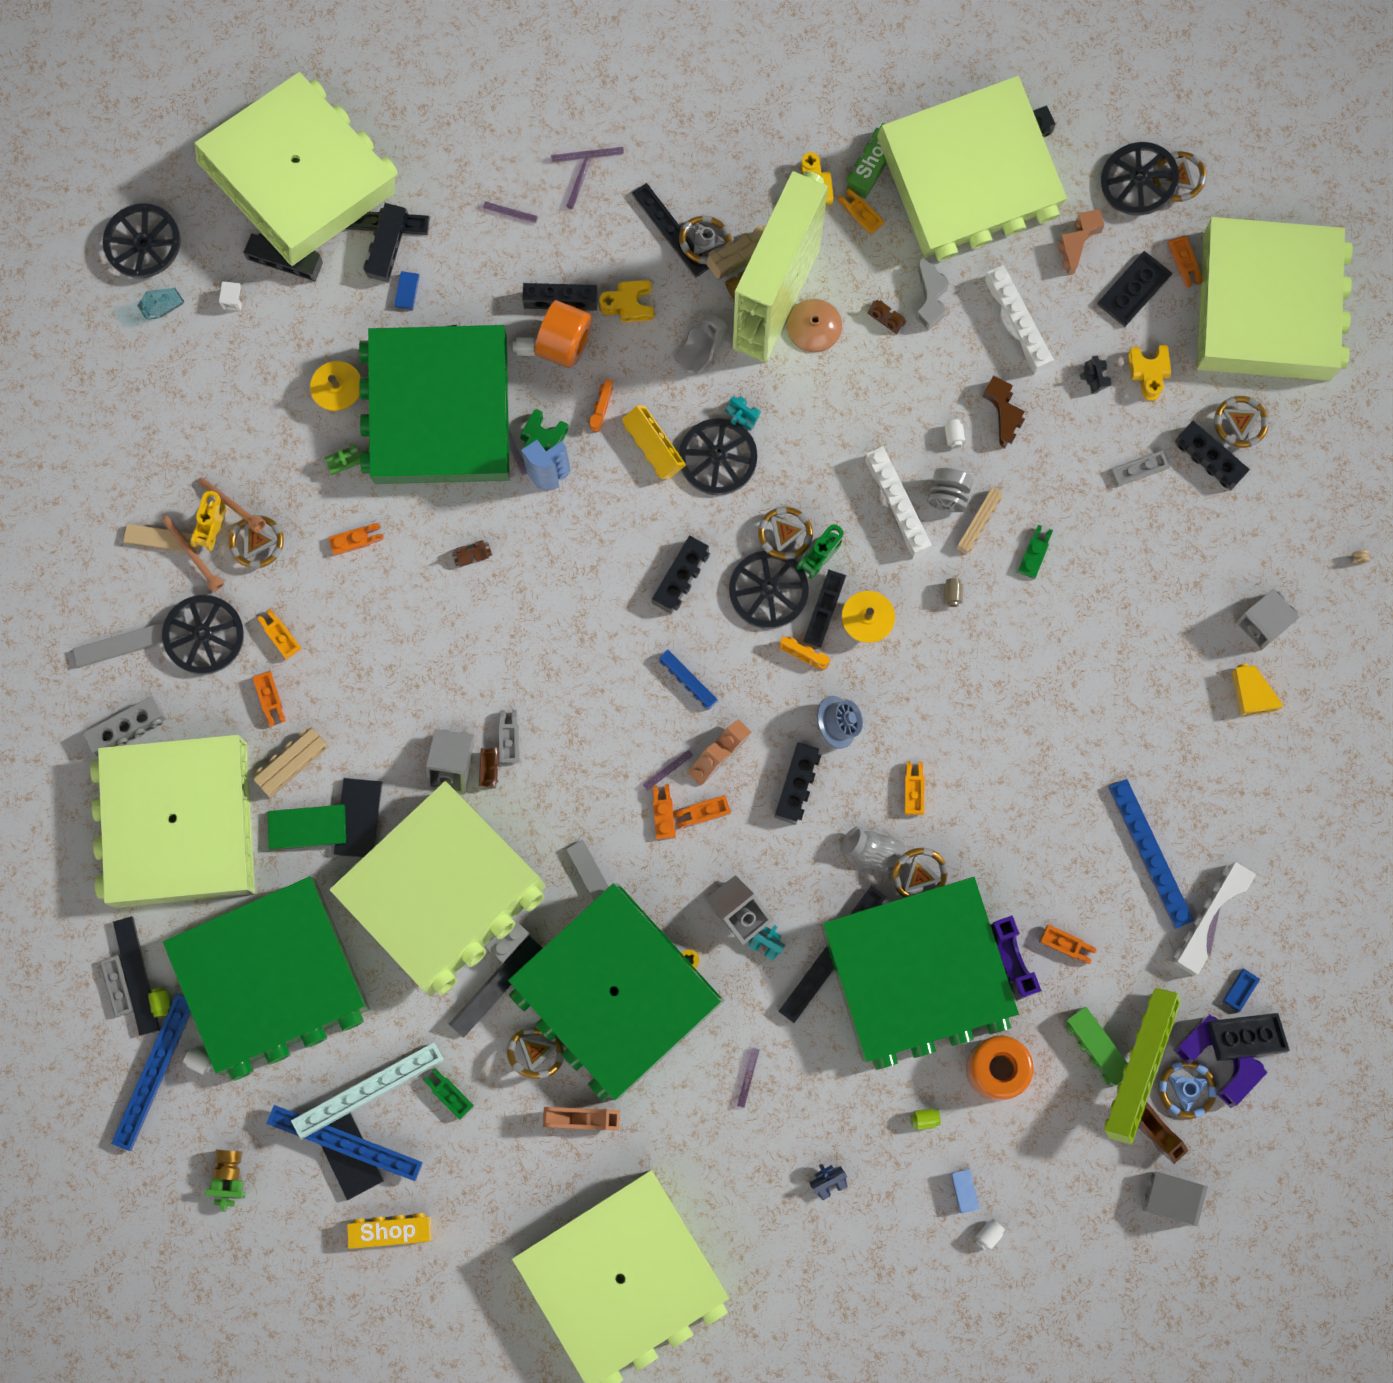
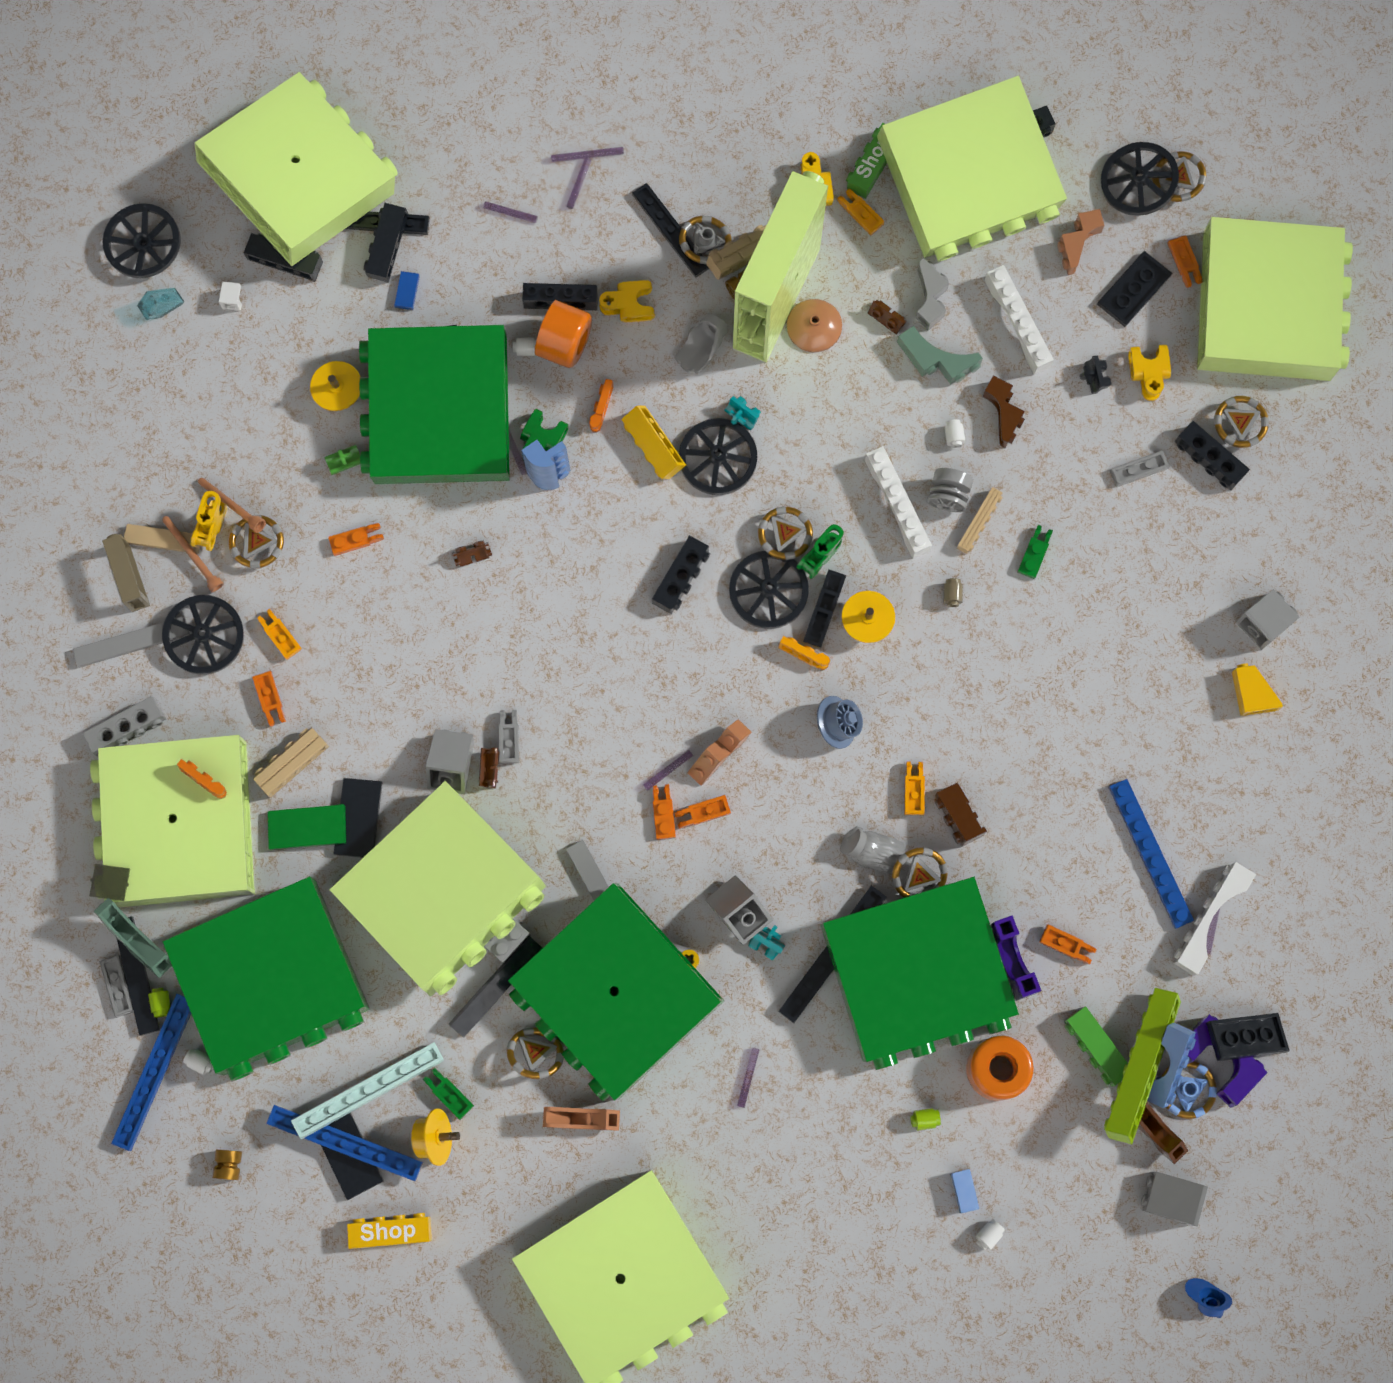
bright green hips [205,1178,246,1212] -> none
blue piece [659,649,718,710] -> none
black brick [774,742,822,825] -> none
dark blue hips [809,1163,848,1200] -> none
blue tile [1222,968,1260,1013] -> none
tan bush [1352,550,1370,564] -> none
none -> clear smoke piece [89,864,130,901]
none -> sand green arch [94,897,172,978]
none -> dark tan window [102,534,150,612]
none -> orange hinge [177,759,227,799]
none -> yellow piece [411,1108,460,1166]
none -> sand green arch [897,326,983,385]
none -> reddish brown wedge [934,782,987,847]
none -> medium blue arch [1147,1023,1196,1108]
none -> blue piece [1185,1278,1232,1318]

